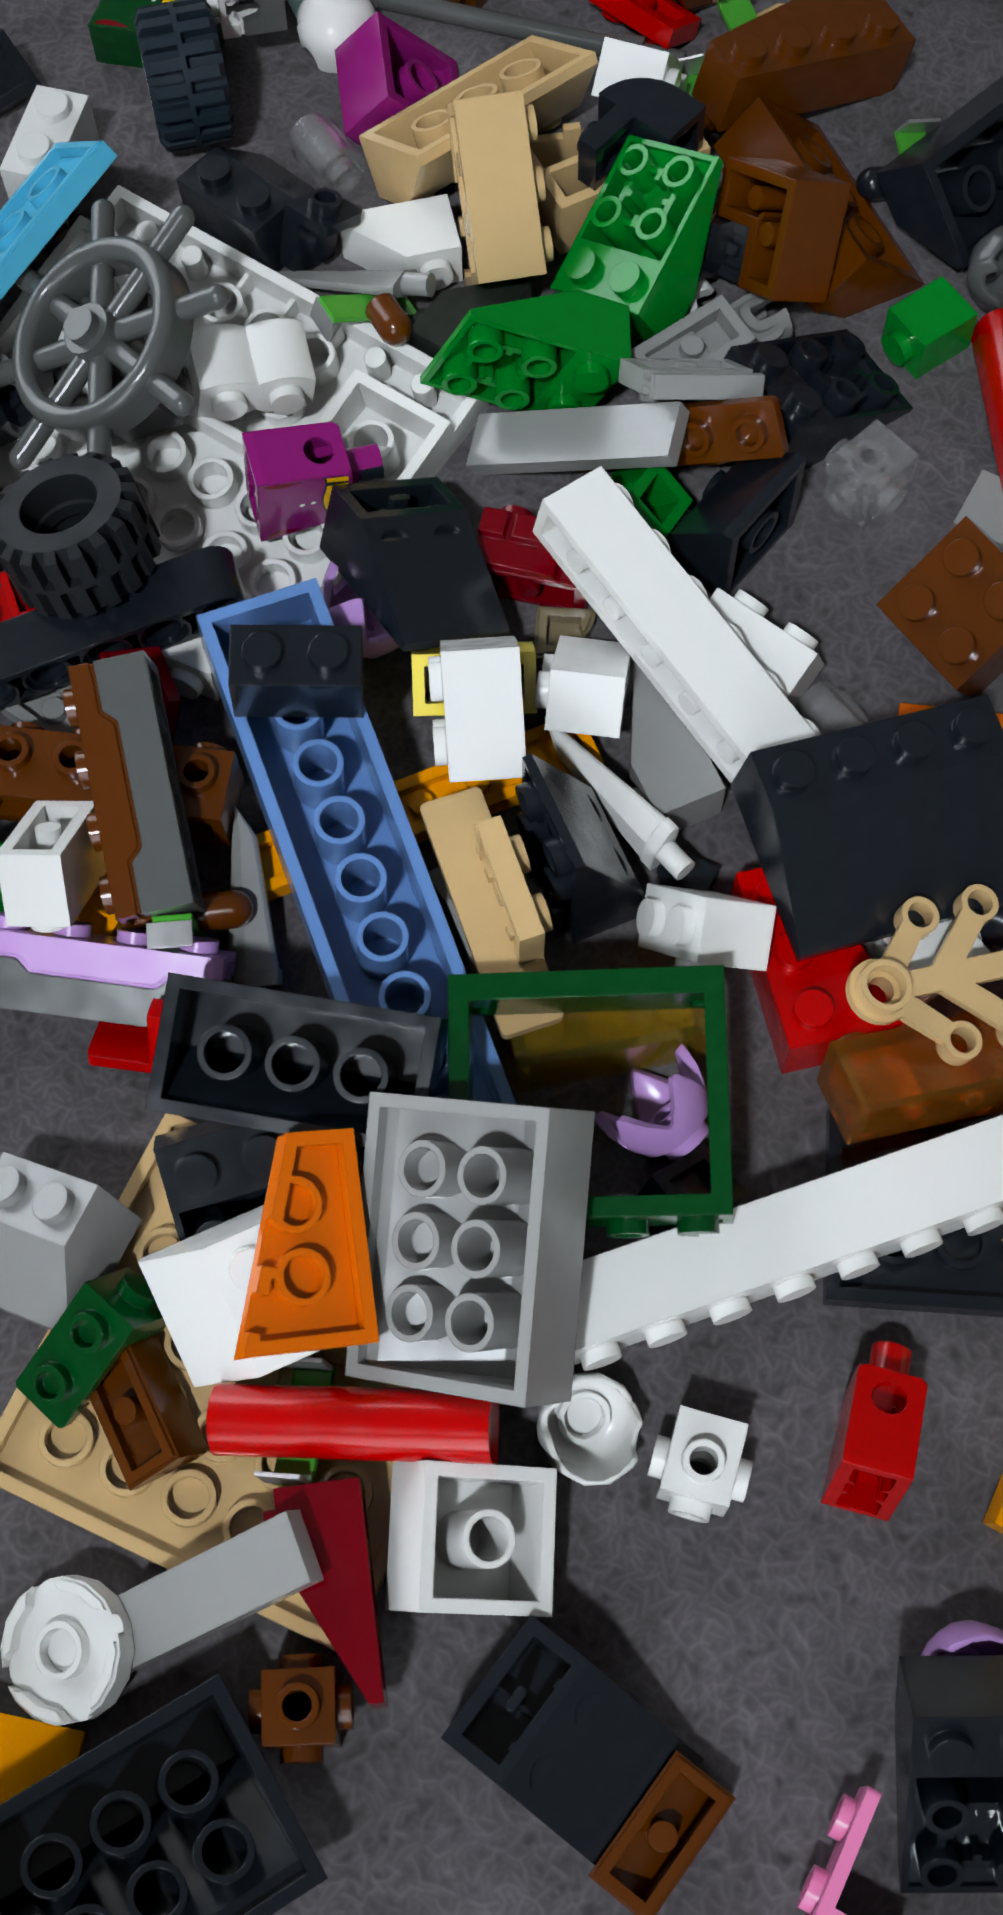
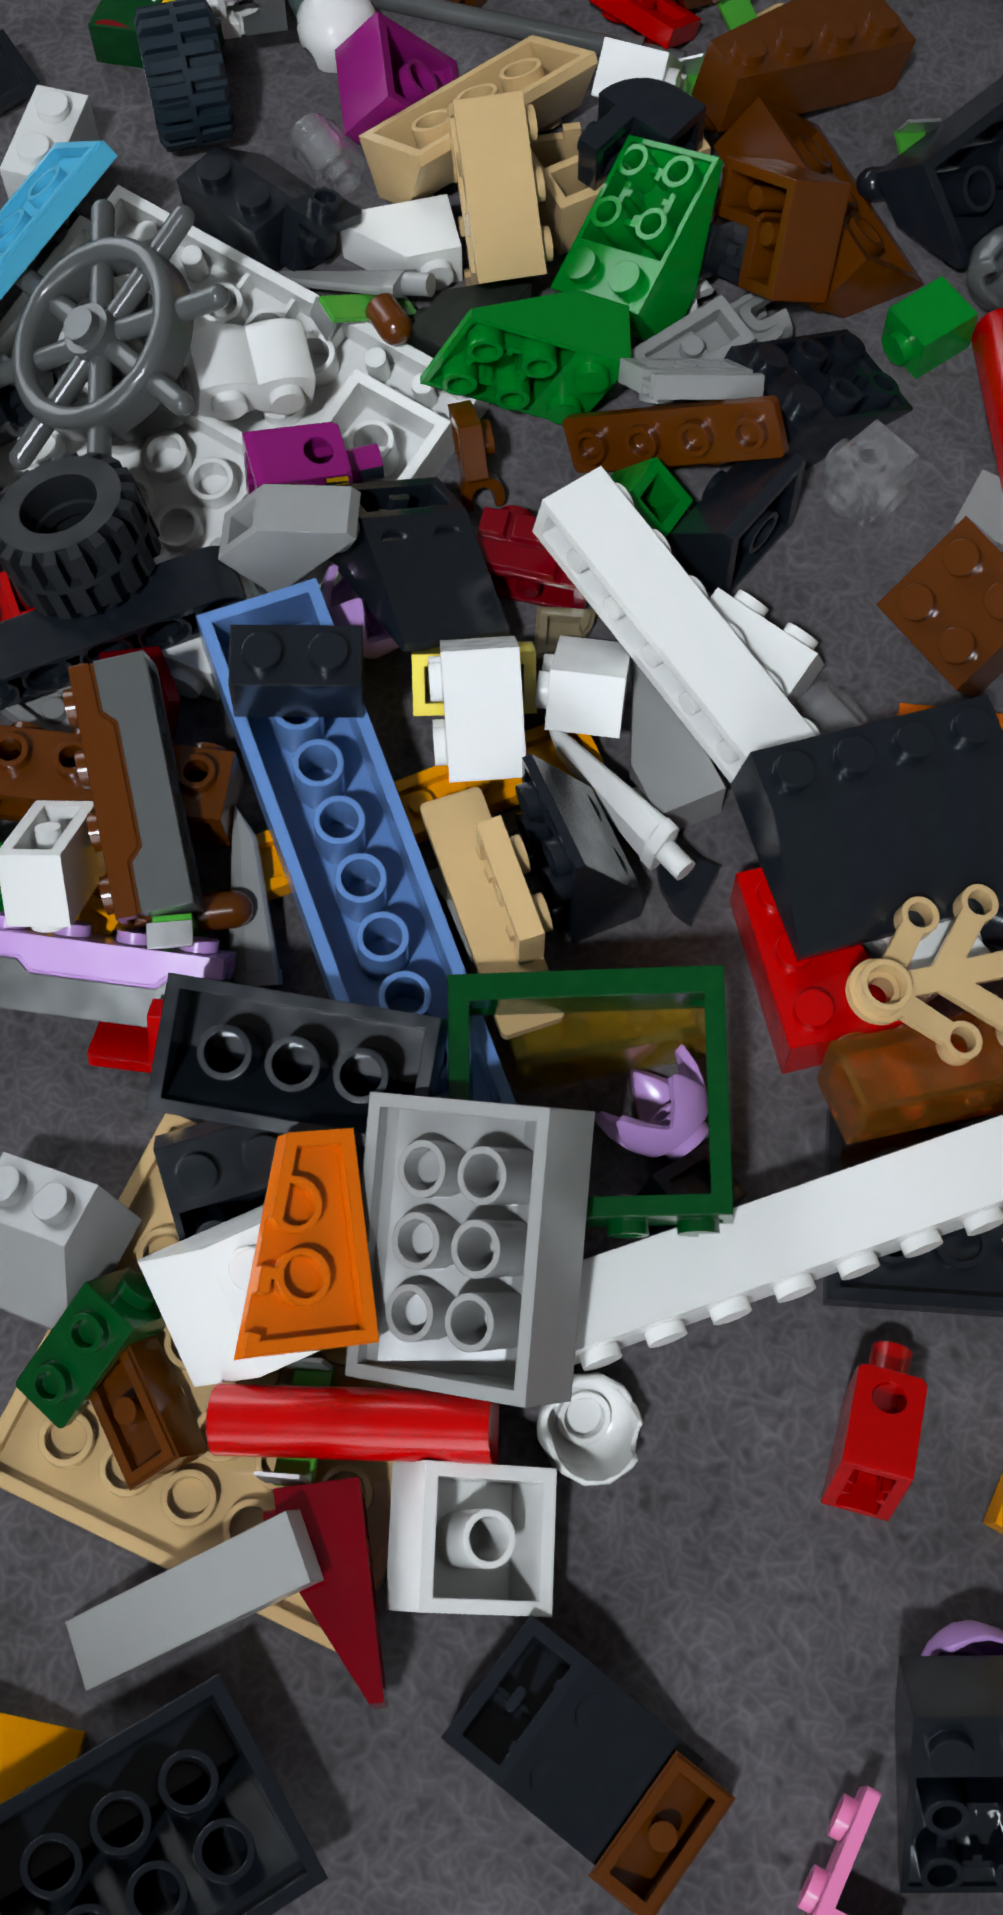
white tile [0,1575,135,1726] -> none
reddish brown brick [248,1653,354,1764] -> none
light grey tile [466,401,690,475] -> none
white brick [636,883,777,971] -> none
white brick [647,1405,753,1523] -> none
none -> light grey slope [218,484,361,592]
none -> reddish brown plate [447,400,505,513]

